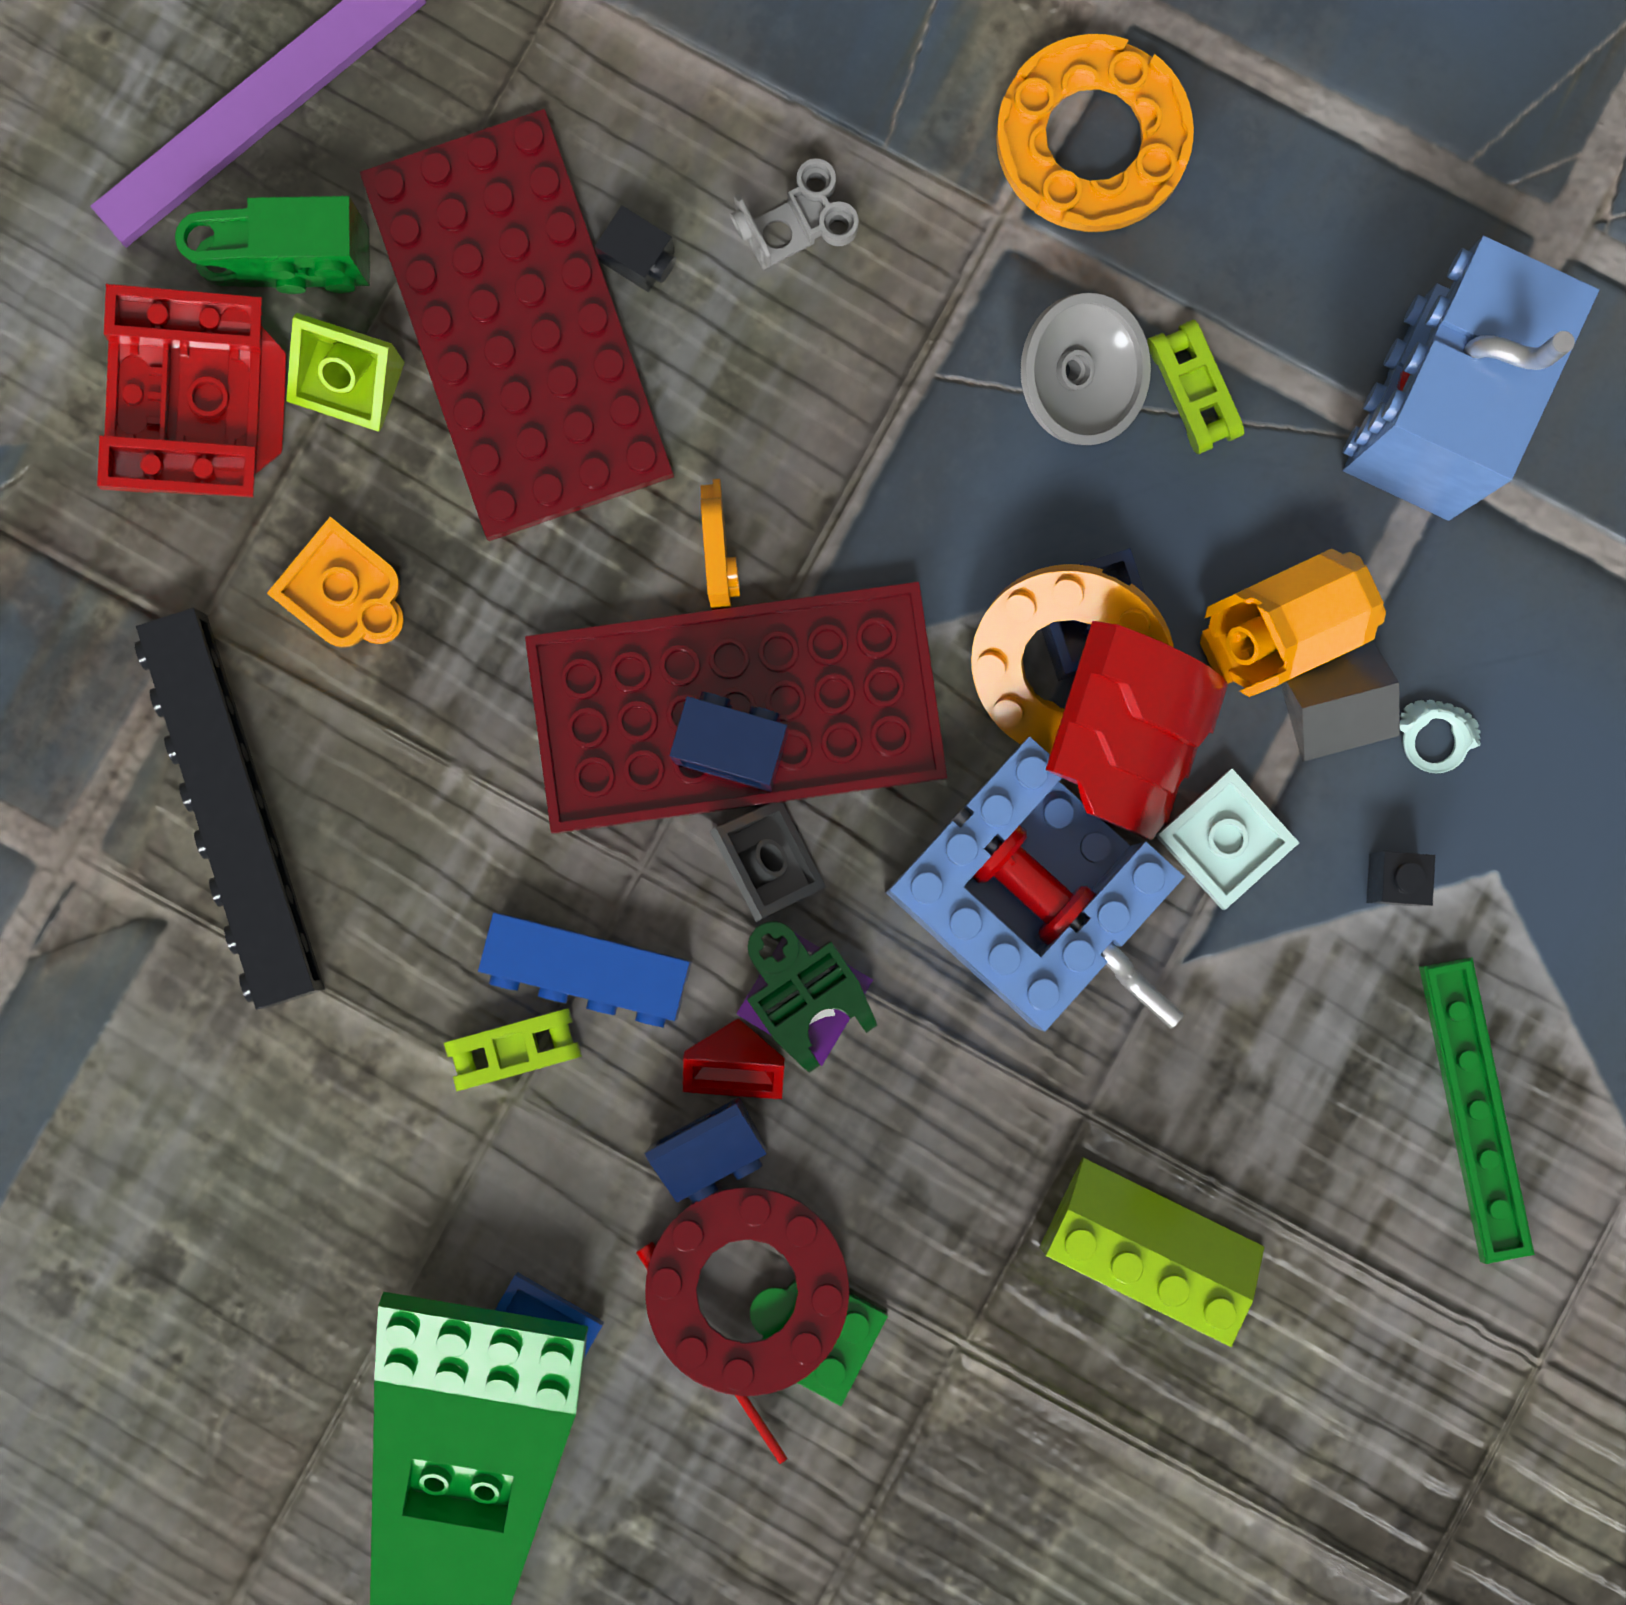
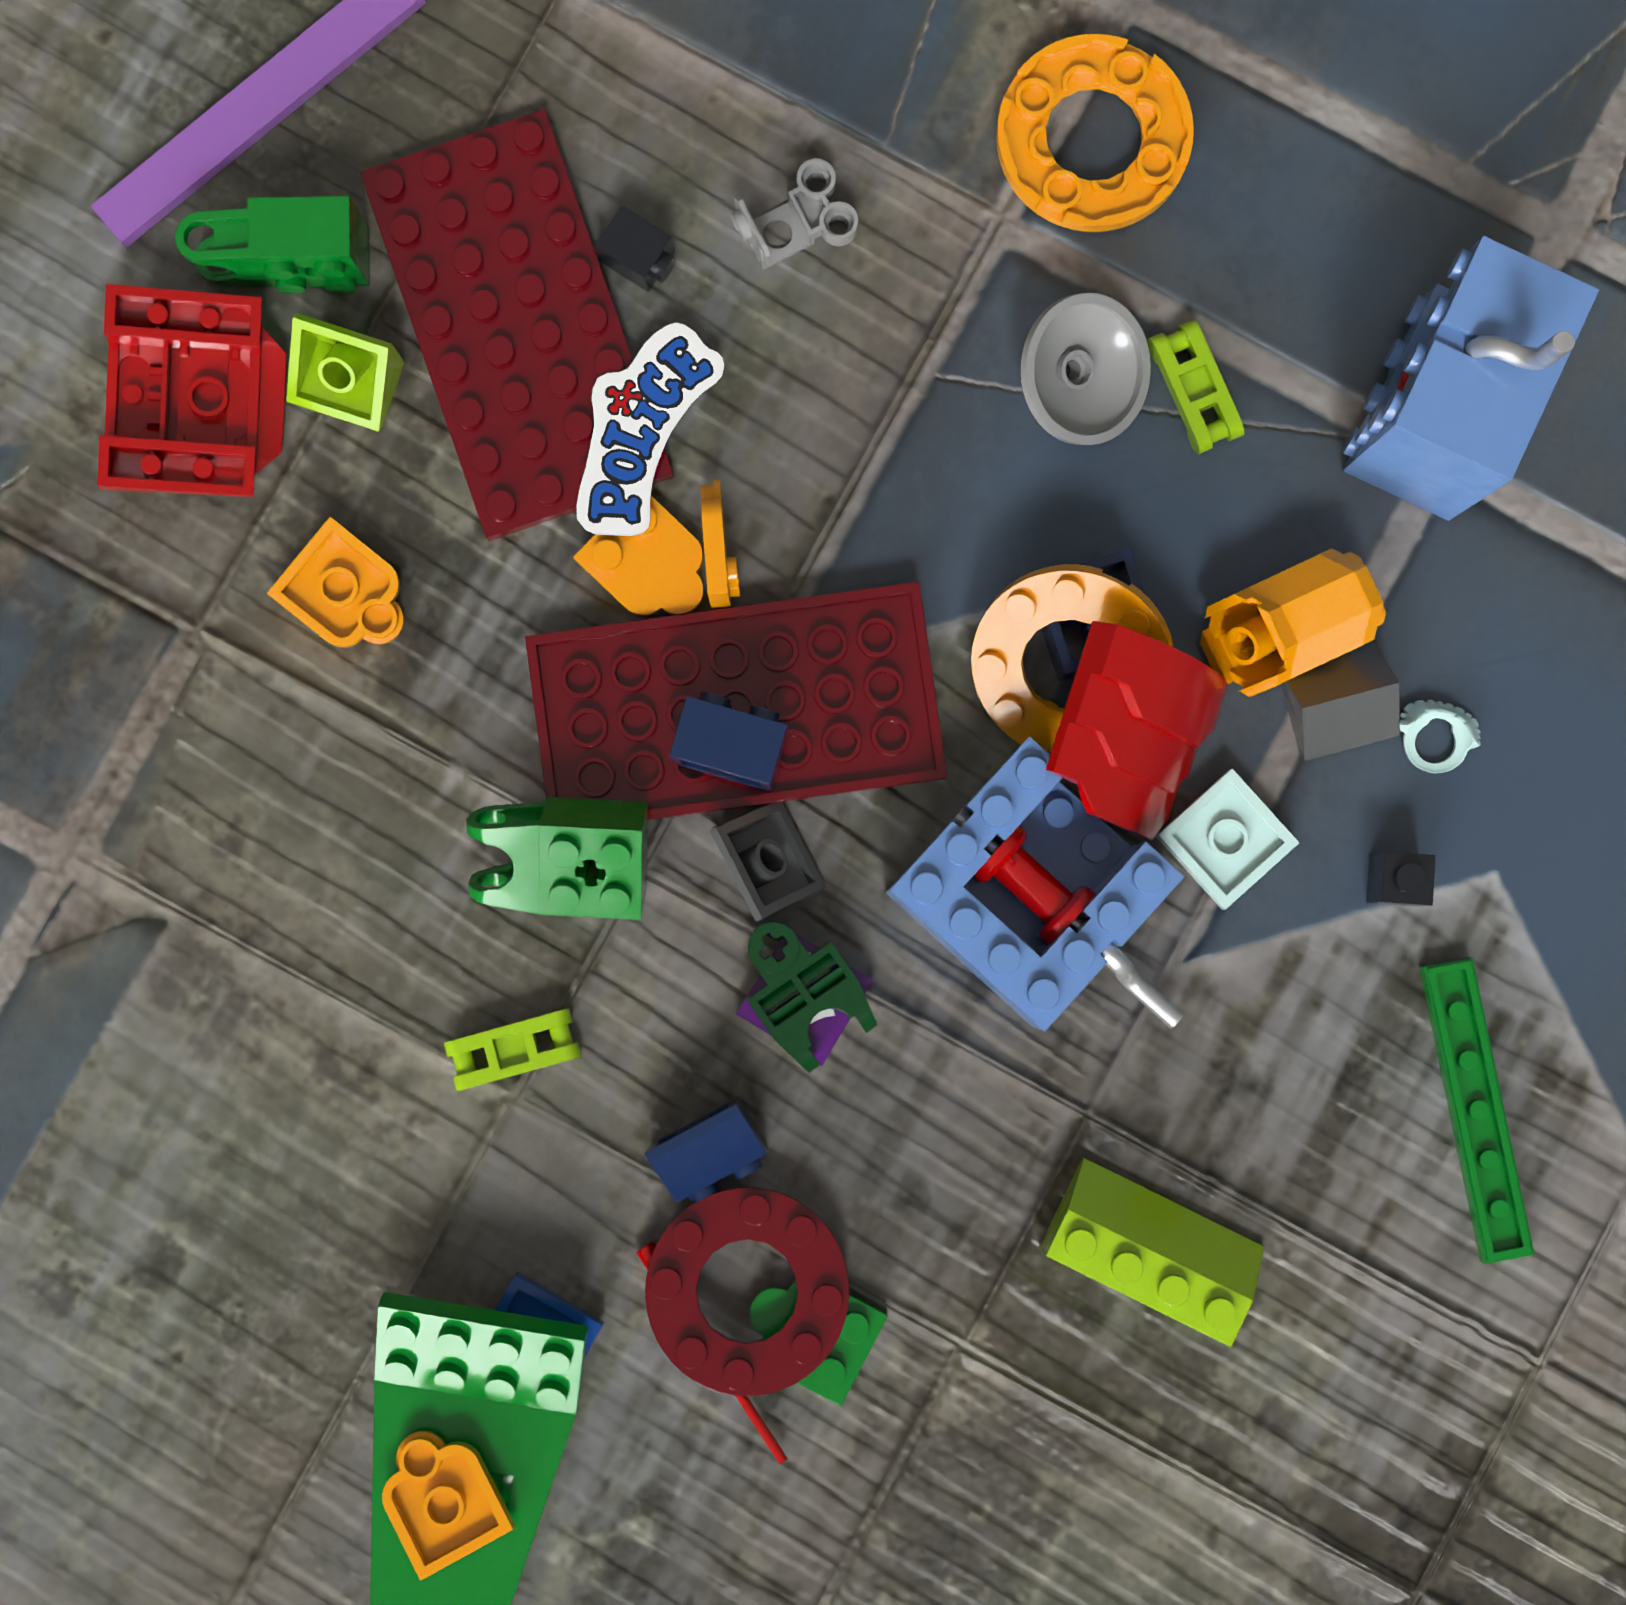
black brick [135,607,325,1010] -> none
blue brick [478,913,692,1028] -> none
red slope [682,1018,785,1100] -> none
none -> light orange plate [382,1431,516,1581]
none -> brick [466,797,648,920]
none -> light orange plate [573,496,704,618]
none -> sticker [576,322,724,536]

